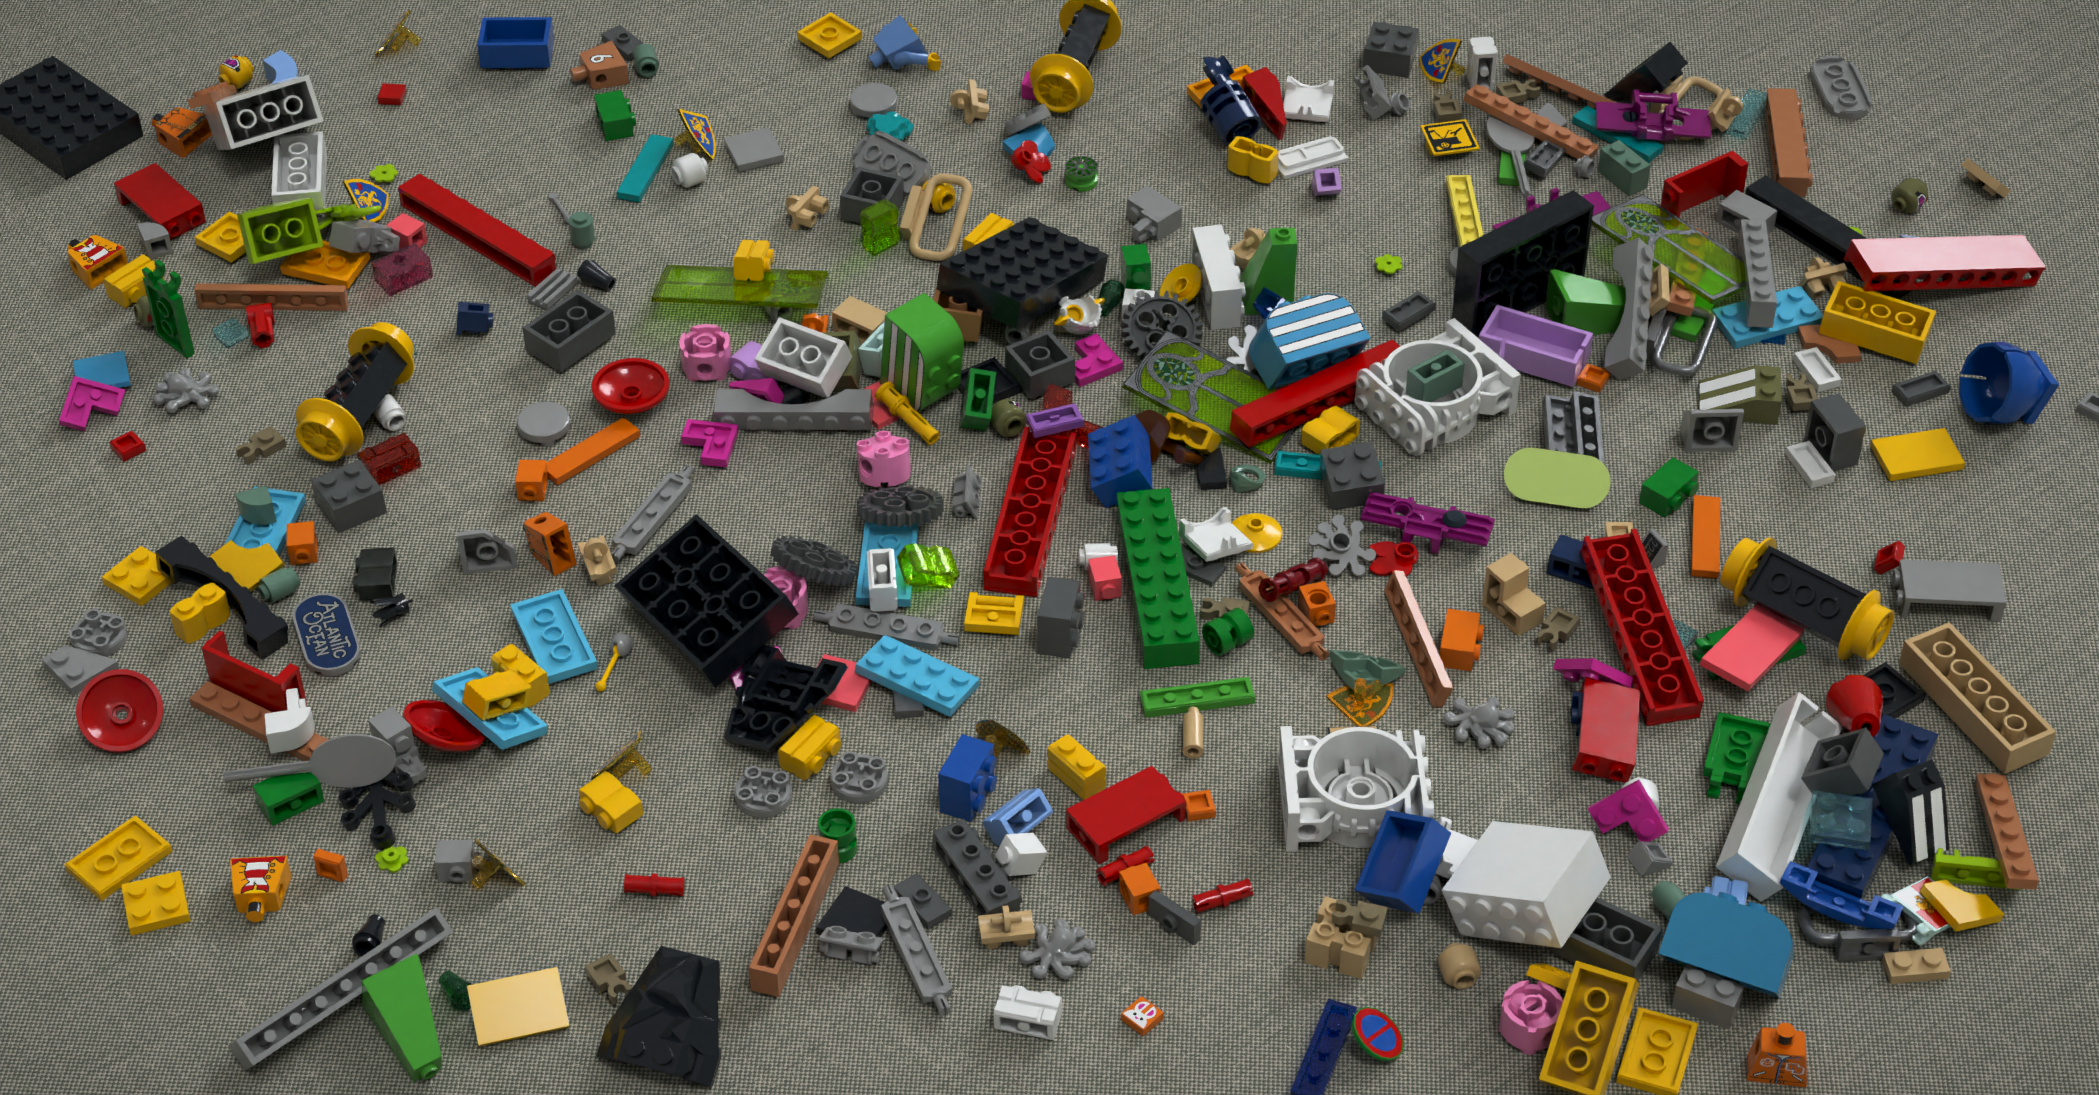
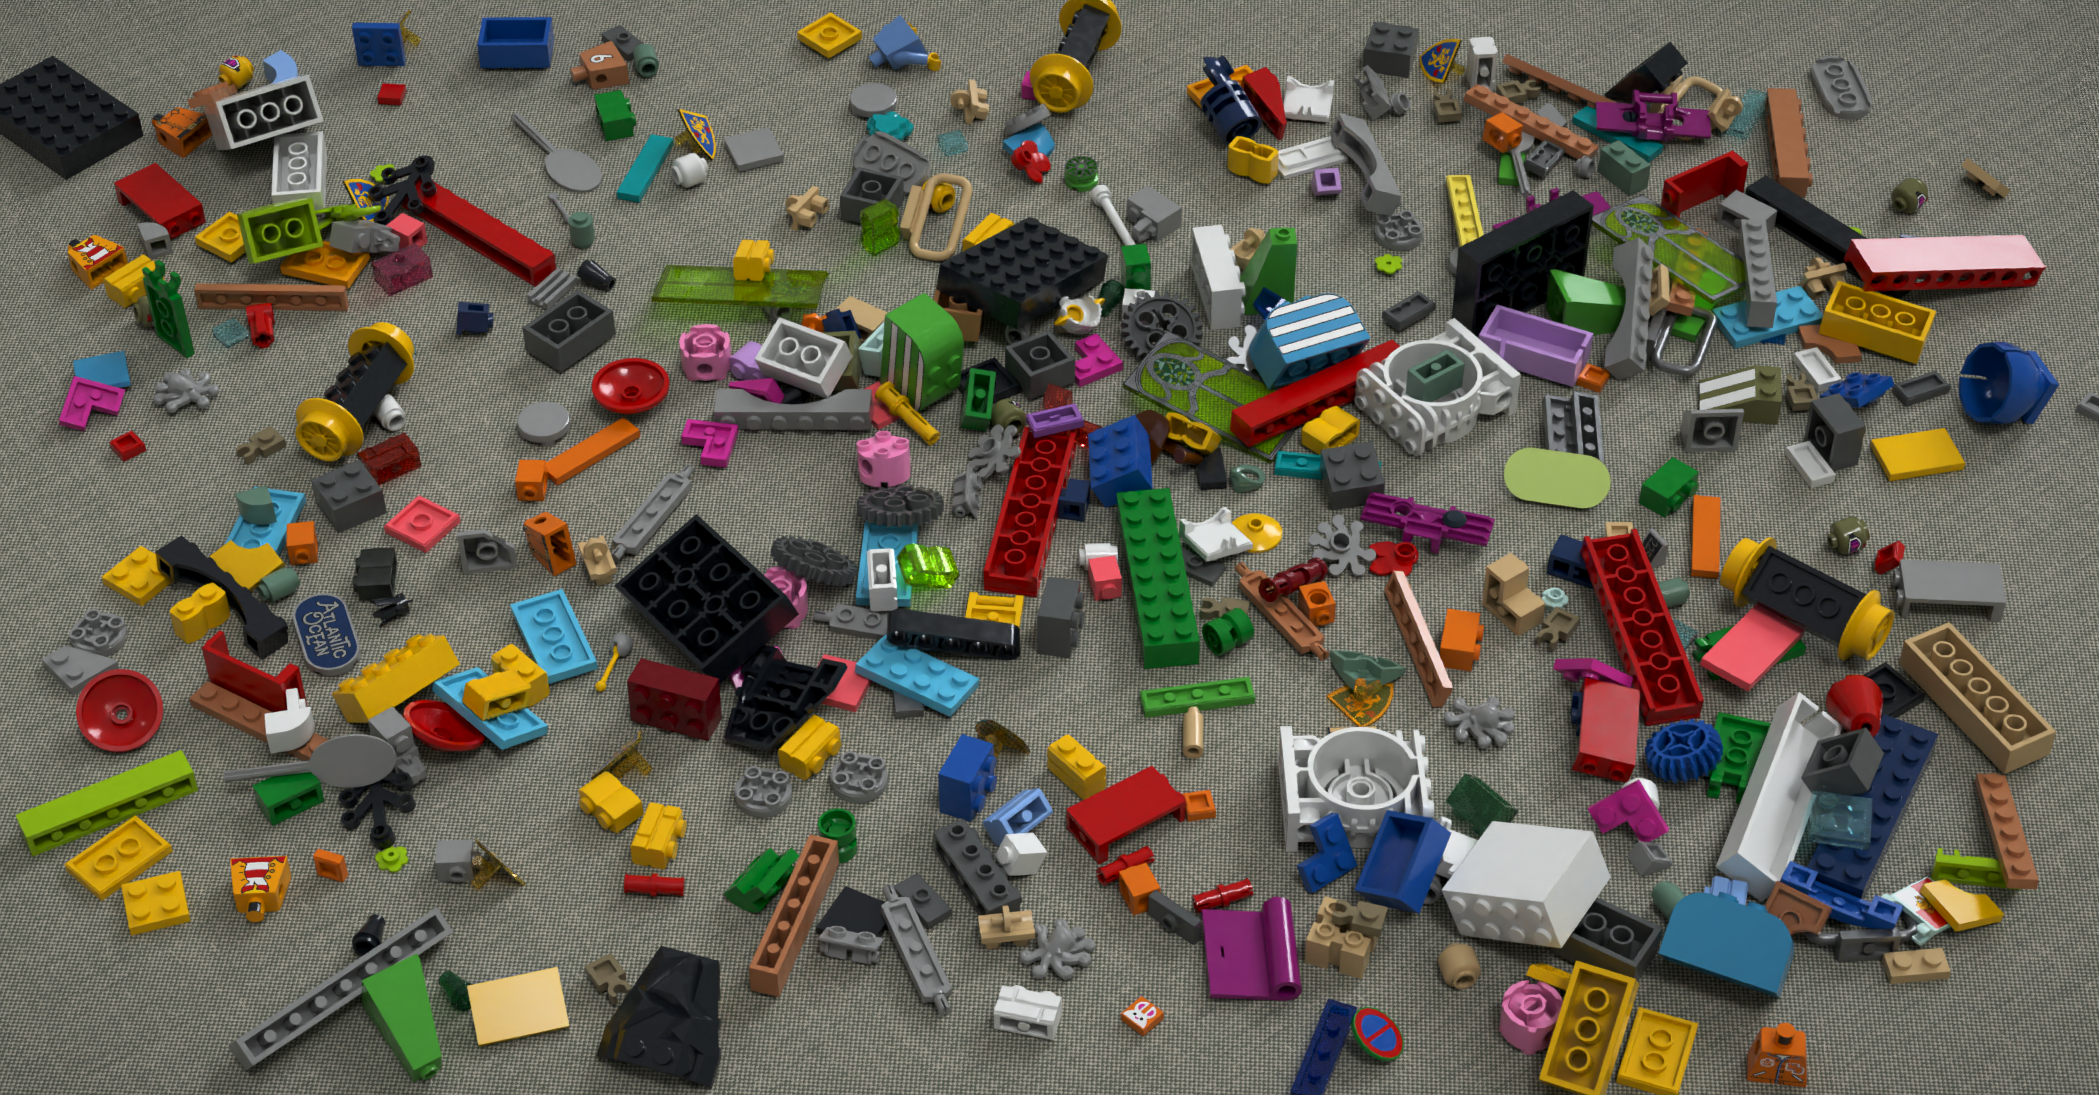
yellow dish [1160,263,1203,304] -> none
piece [1420,119,1480,156] -> none
light grey brick [1672,964,1744,1030] -> none
black slope [1871,759,1950,865] -> none
none -> lime brick [15,750,198,857]
none -> yellow brick [332,634,460,723]
none -> blue plate [352,23,406,66]
none -> black plant [368,155,437,226]
none -> coral tile [384,495,461,553]
none -> light grey piece [512,112,602,192]
none -> dark red brick [627,658,722,741]
none -> yellow brick [630,802,687,870]
none -> green brick [723,848,799,913]
none -> dark blue brick [822,308,861,339]
none -> black beam [887,609,1021,660]
none -> clear light blue tile [937,130,968,156]
none -> light grey animal [968,424,1021,480]
none -> dark blue brick [1058,478,1090,522]
none -> white piece [1090,185,1136,246]
none -> magenta door [1201,896,1302,1001]
none -> blue plate [1297,812,1358,893]
none -> light grey arch [1330,113,1402,216]
none -> light grey tile [1374,210,1424,251]
none -> clear green brick [1446,773,1518,836]
none -> orange brick [1482,112,1523,153]
none -> light aqua plate [1542,588,1568,612]
none -> blue gear [1645,719,1723,784]
none -> sand green brick [1658,577,1690,608]
none -> nougat tile [1765,881,1833,936]
none -> blue plate [1820,372,1895,408]
none -> olive head [1827,516,1870,555]

